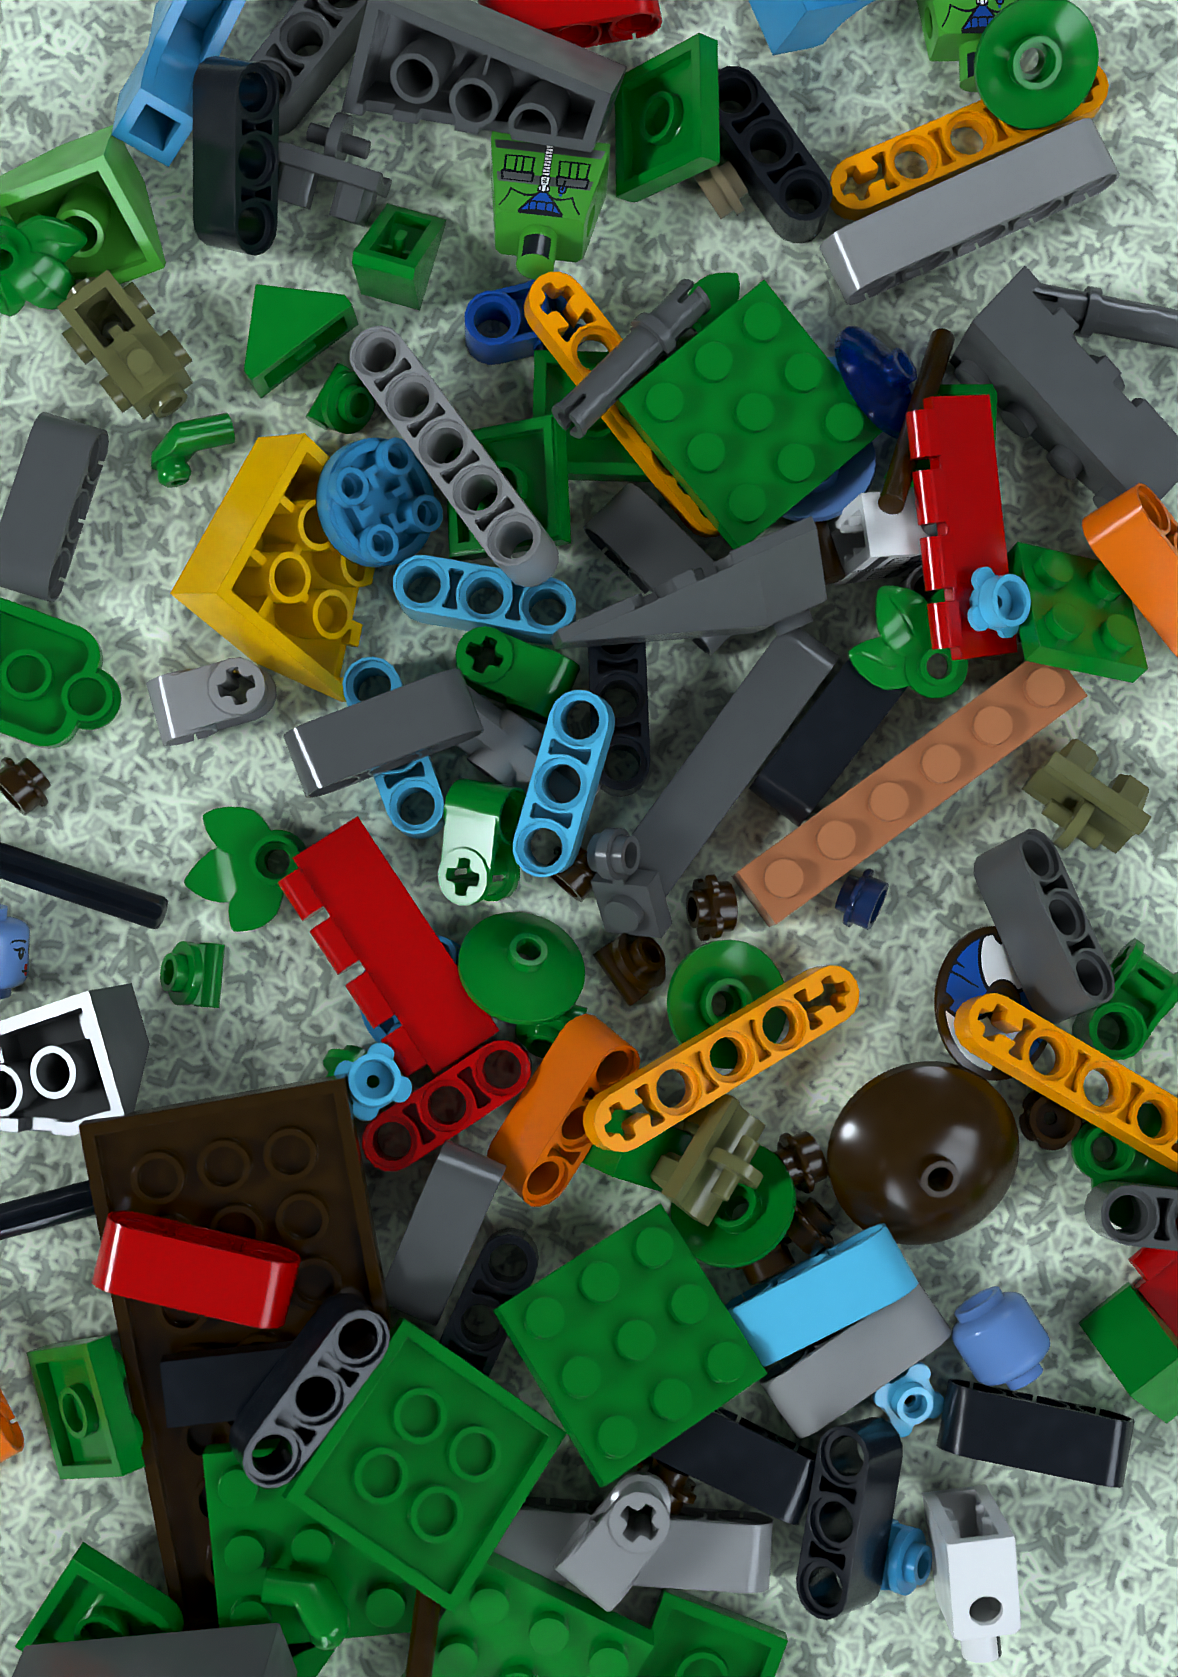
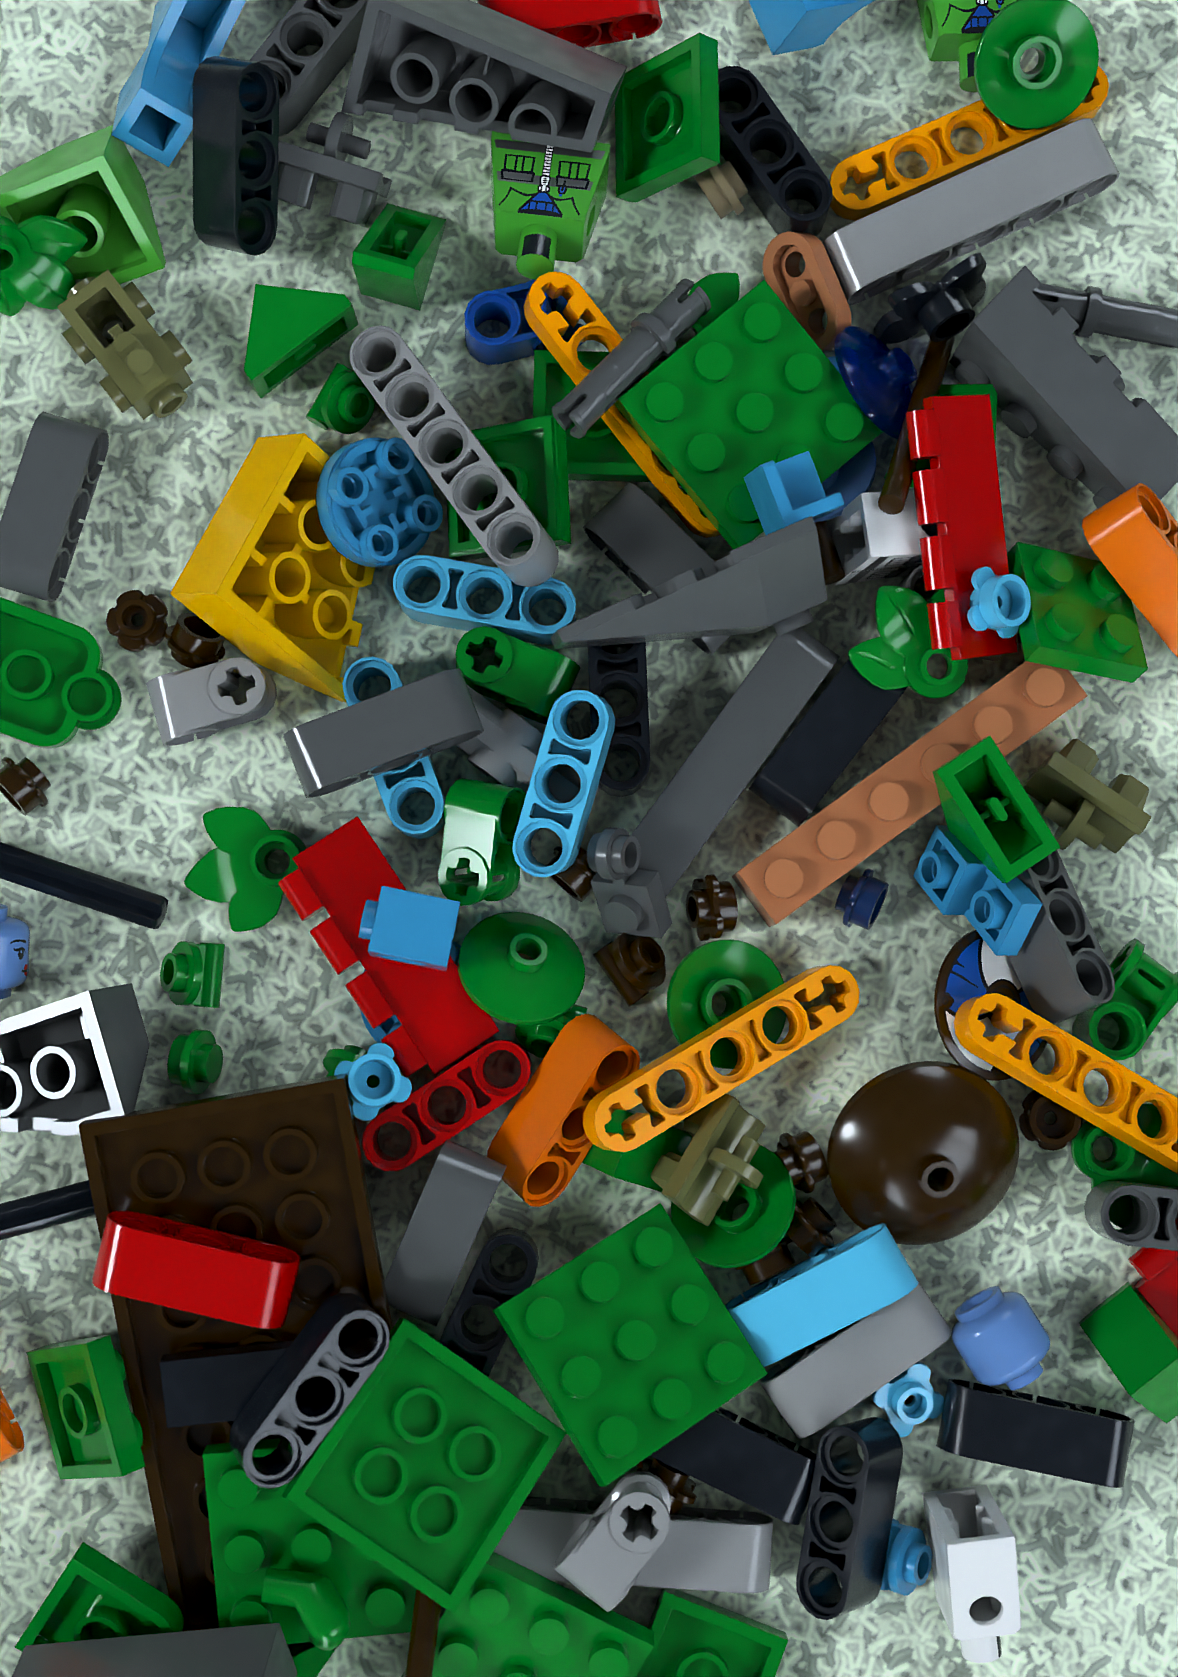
green arm [151,413,235,488] -> none
none -> dark brown plate [106,590,168,652]
none -> dark brown plate [165,613,225,669]
none -> green plate [167,1029,223,1095]
none -> dark azure brick [359,886,460,971]
none -> dark azure panel [743,451,845,536]
none -> nougat plate [763,232,852,353]
none -> black animal [873,253,986,344]
none -> dark azure slope [913,825,1043,956]
none -> green slope [933,736,1060,883]

